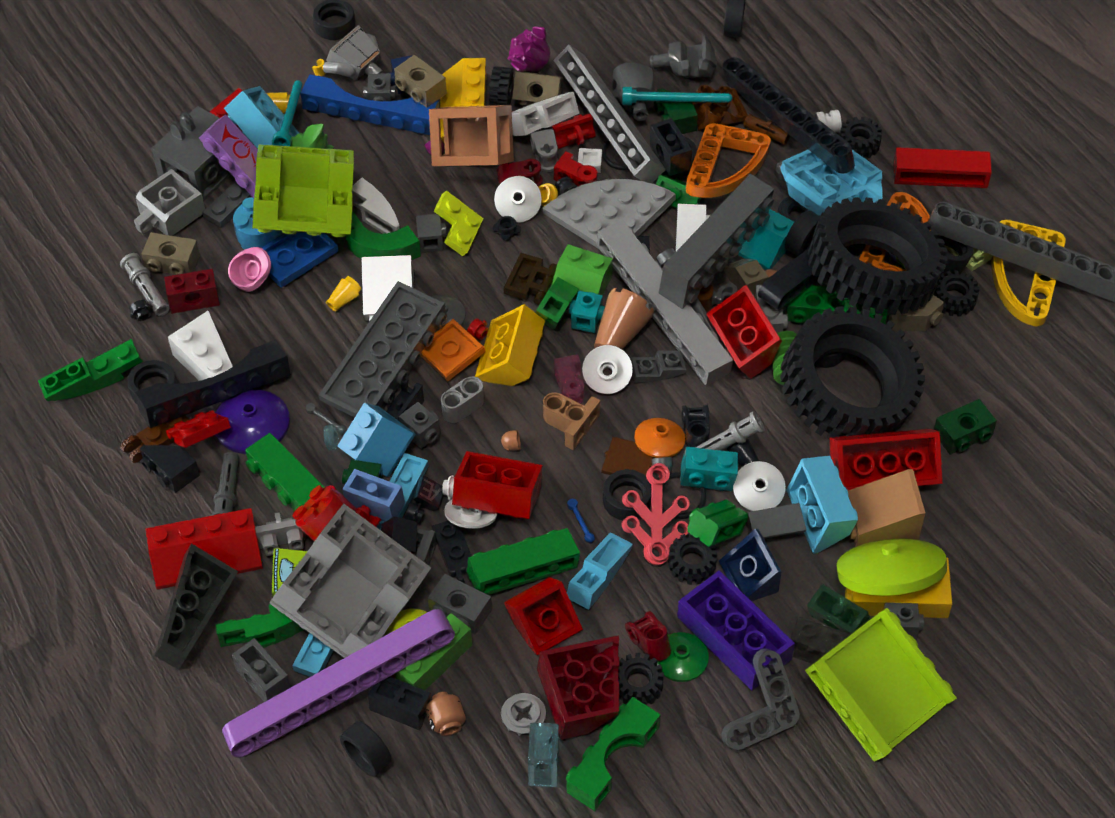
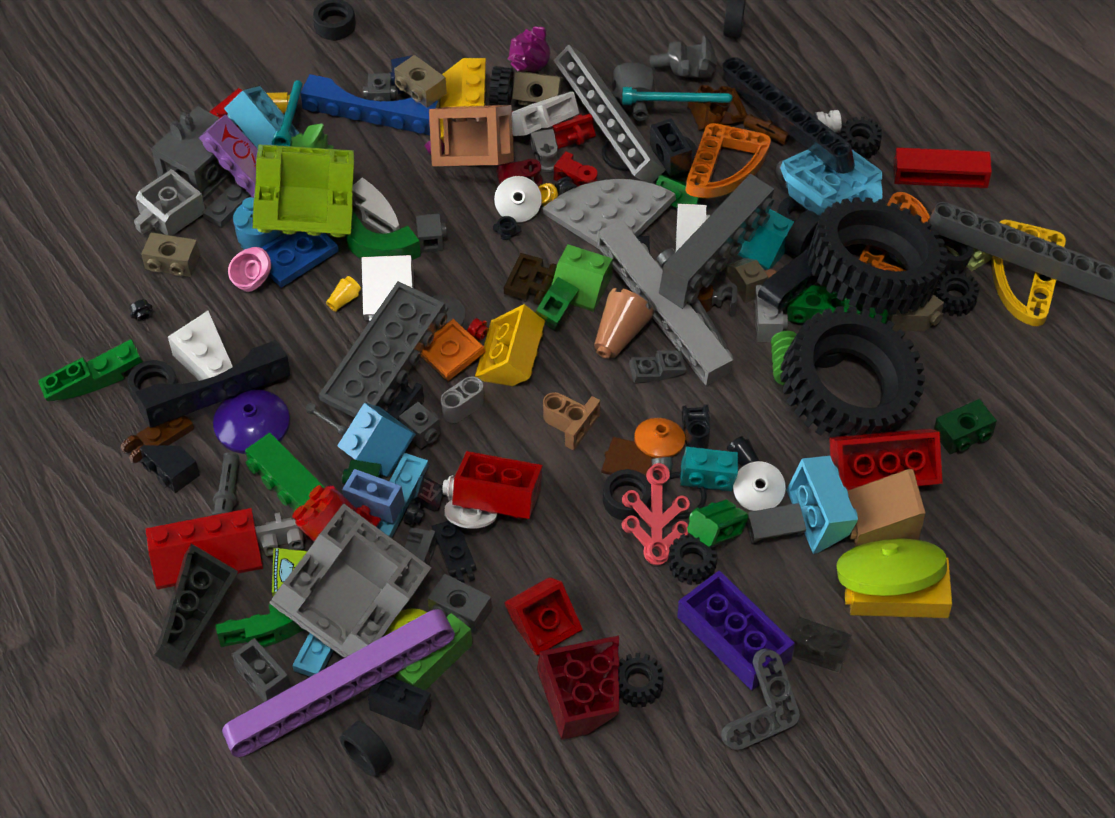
light grey pin [120,253,170,316] -> none
dark red brick [164,269,220,314] -> none
red plate [166,410,231,448] -> none
light grey torso [312,25,383,80] -> none
clear light blue tile [323,424,339,450] -> none
black brick [381,517,417,554] -> none
nougat head [425,692,466,736] -> none
neon yellow plate [434,191,484,256] -> none
green brick [467,528,580,595] -> none
nougat hinge [501,430,521,451] -> none
light grey gear [501,693,546,736] -> none
clear light blue torso [528,723,559,787] -> none
clear pink leg [554,354,584,404] -> none
green arch [566,697,661,811] -> none
blue hinge [567,498,595,543] -> none
medium azure slope [567,532,633,610] -> none
teal brick [569,291,605,333] -> none
white tile [578,148,602,173] -> none
white dish [582,345,632,394] -> none
dark red piece [625,611,671,661] -> none
dark green slope [654,88,698,134] -> none
green dish [657,632,709,682] -> none
light grey pin [695,411,765,451] -> none
red slope [706,285,782,379] -> none
dark blue slope [719,529,782,601] -> none
lime panel [805,608,957,762] -> none
clear green brick [807,584,870,638] -> none
dark grey brick [884,603,924,640] -> none

